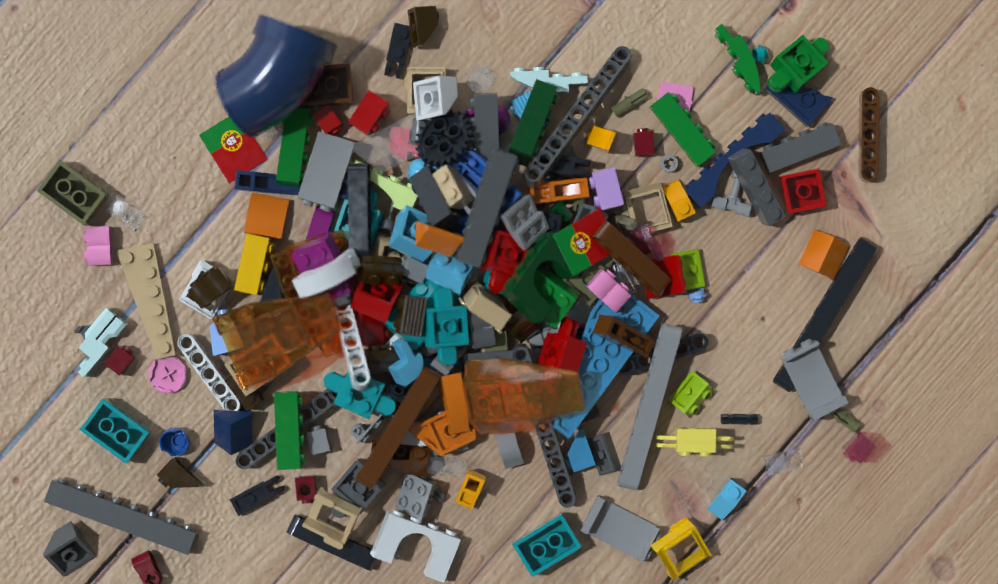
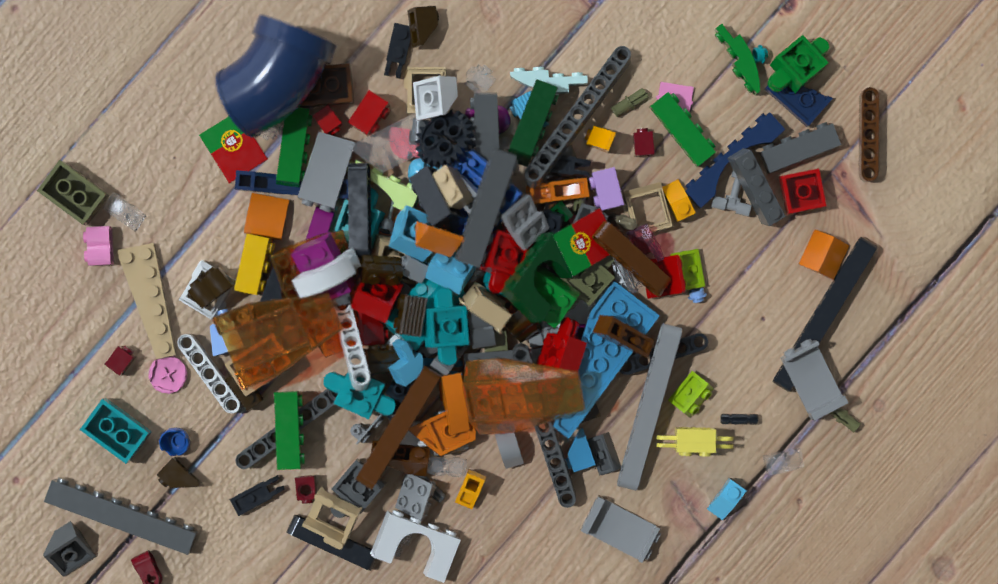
light aqua plate [74,308,128,377] -> none
dark blue slope [213,410,253,455] -> none
light grey brick [306,425,331,455] -> none
teal brick [512,513,582,577] -> none
bright pink brick [586,269,631,313] -> none
yellow piece [650,518,712,582] -> none
light grey bush [660,155,678,173] -> none
clear pink brick [841,432,876,463] -> none

